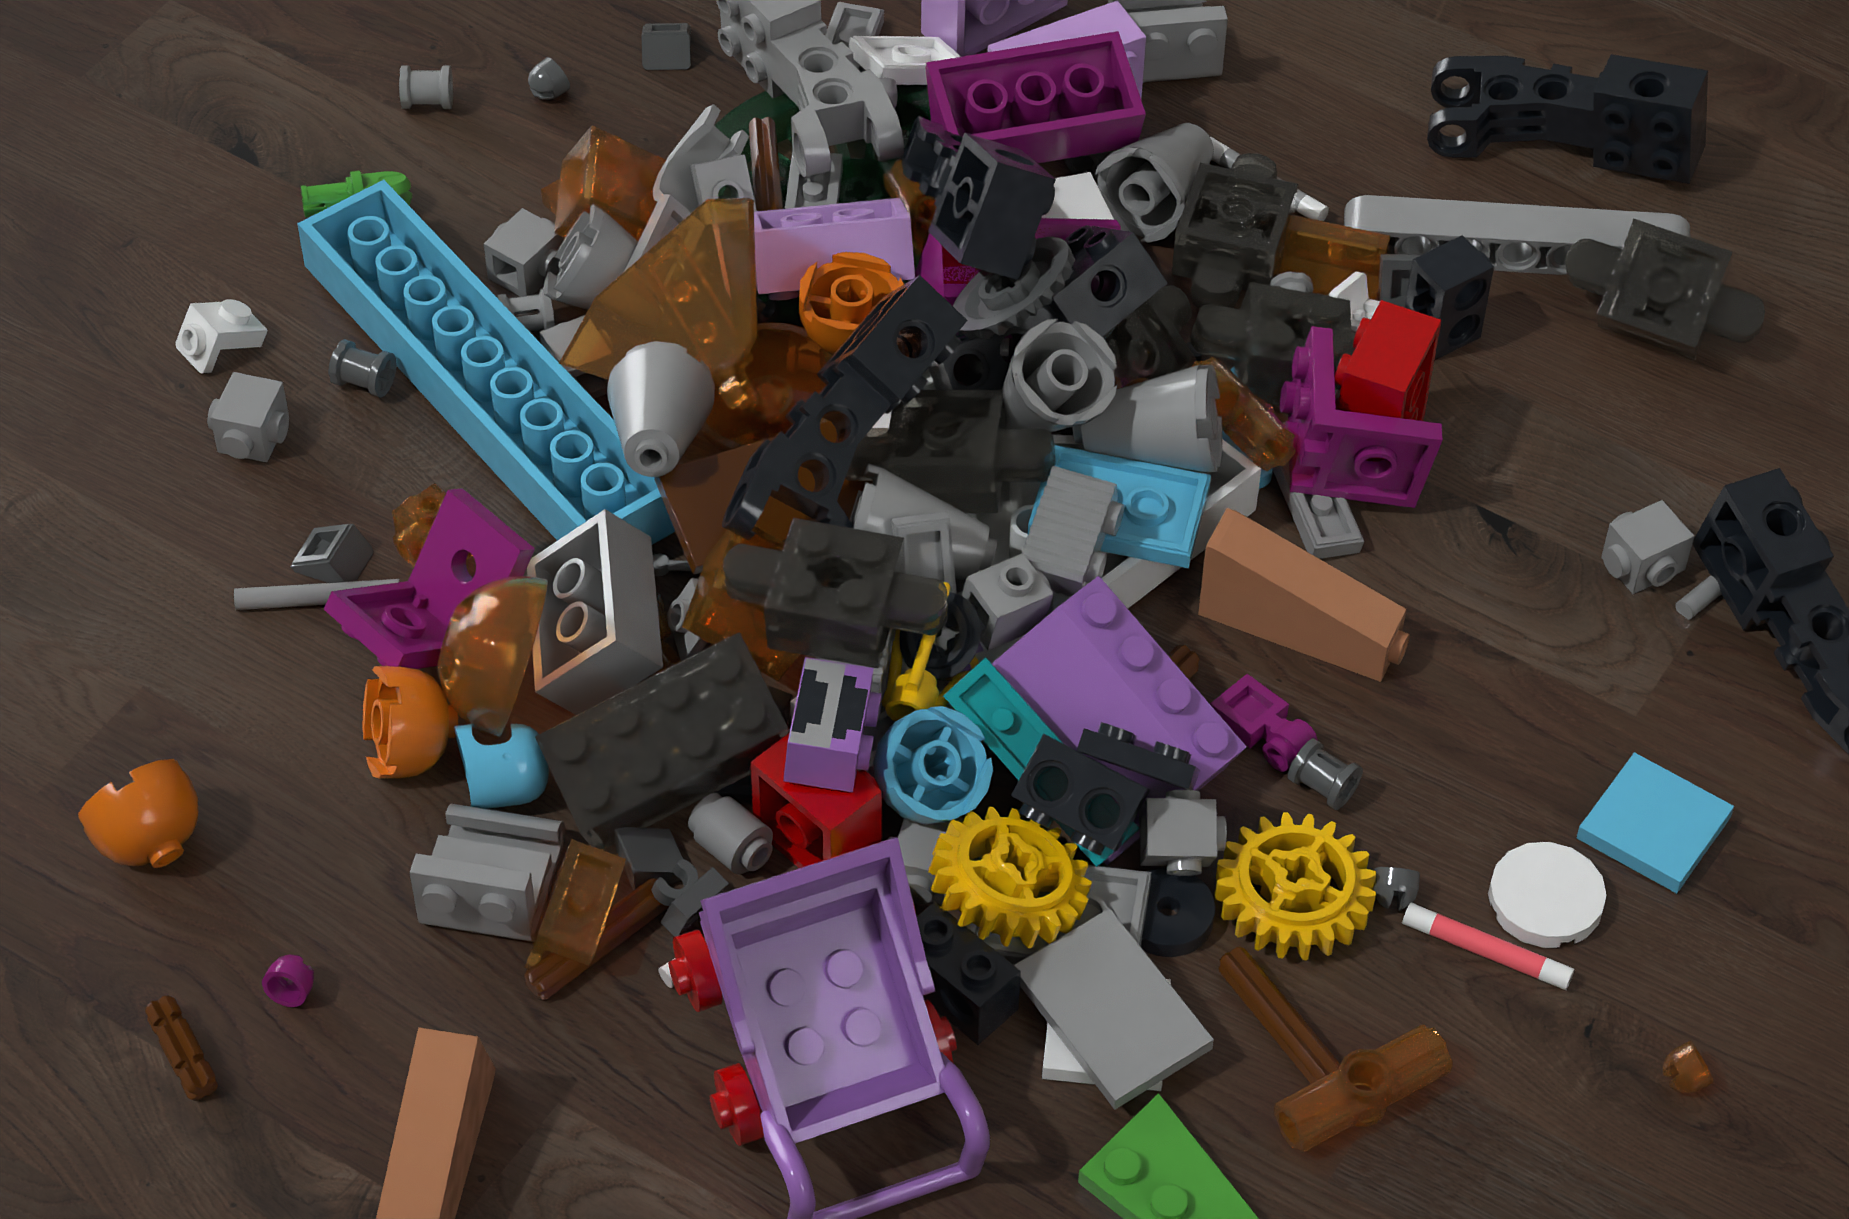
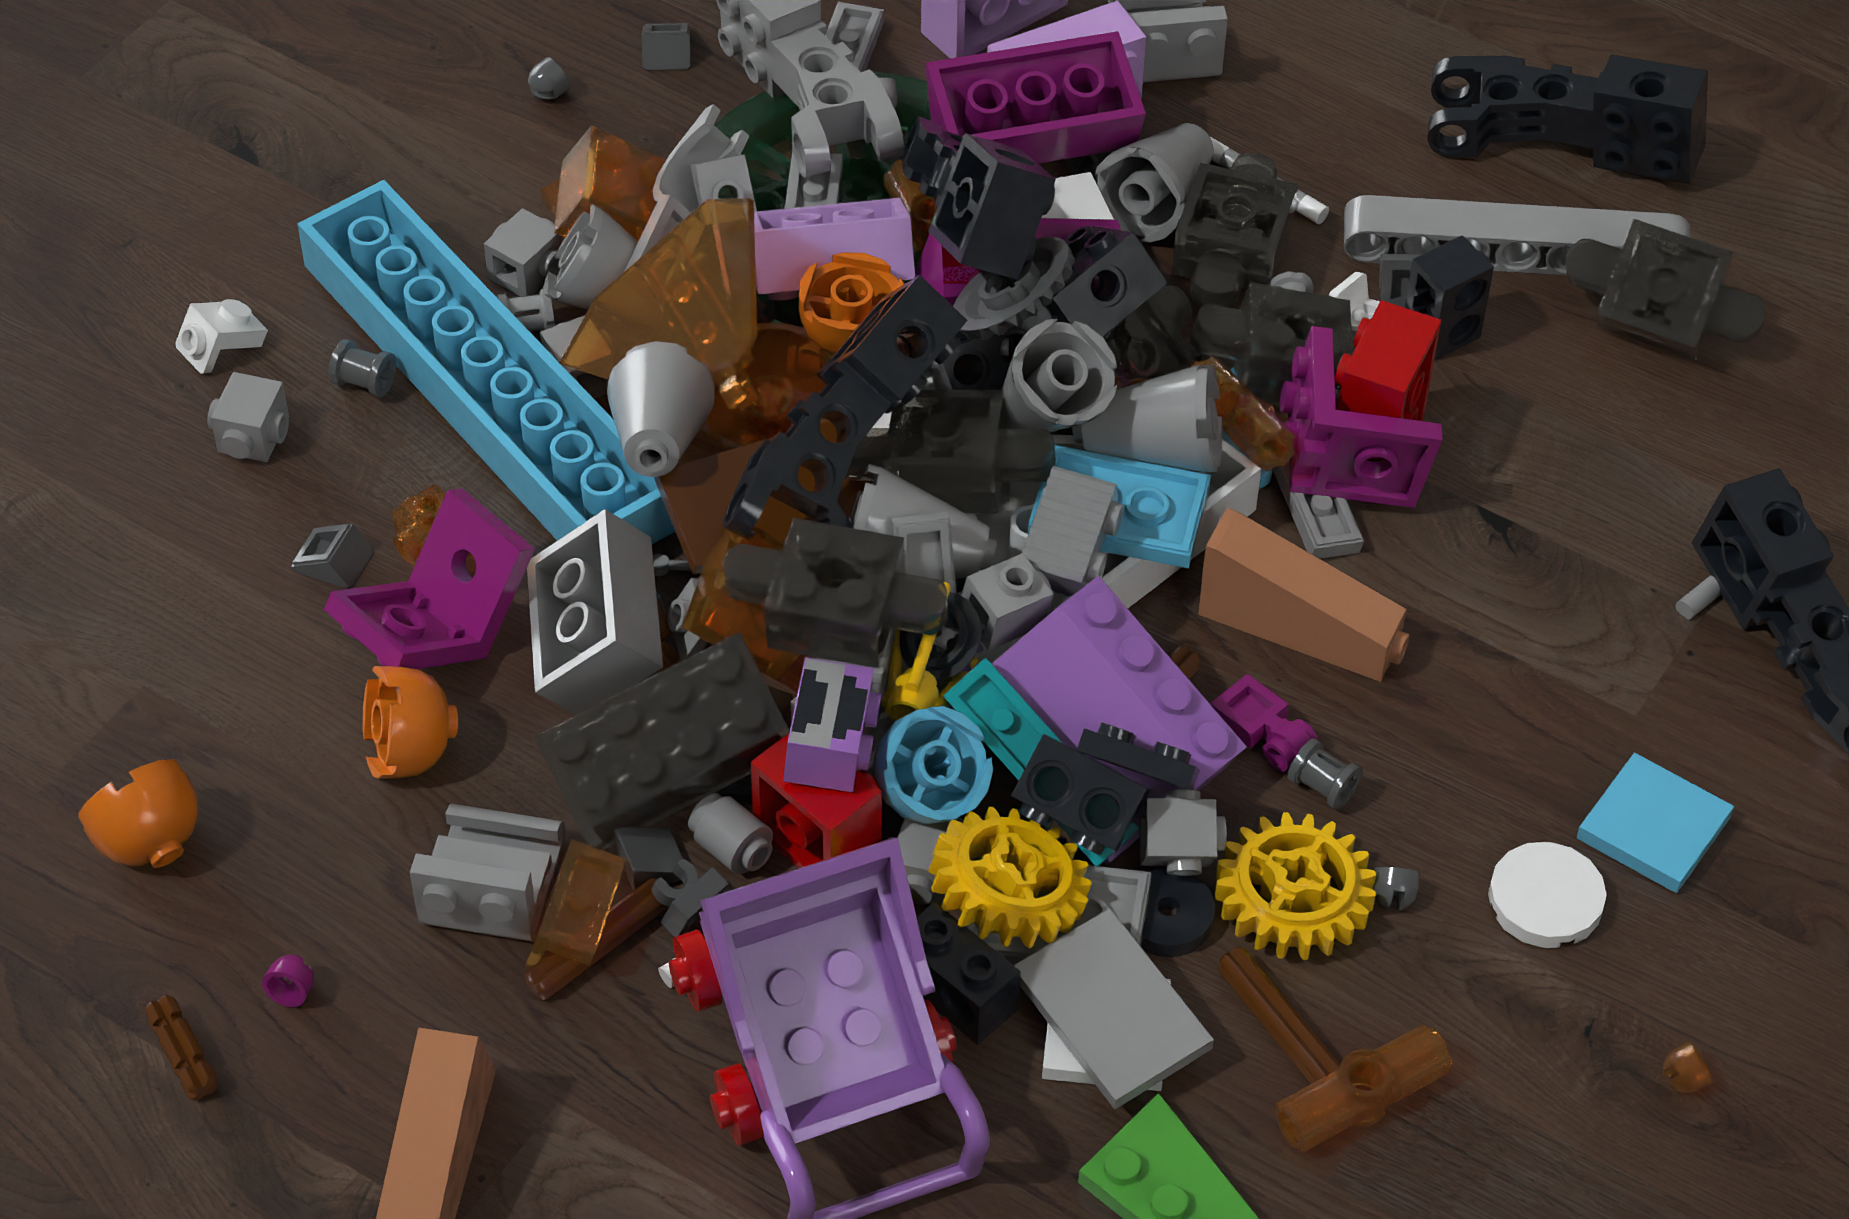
light grey bar [234,579,400,610] -> none
bright green arm [301,170,412,218] -> none
light grey bush [399,65,453,109] -> none
clear orange piece [437,576,548,740] -> none
medium azure helmet [454,724,549,809] -> none
reddish brown axle [749,116,783,211] -> none
white tile [849,36,961,85] -> none
clear orange panel [1278,215,1390,303] -> none
coral bar [1402,903,1575,990] -> none
light grey brick [1601,500,1694,594] -> none

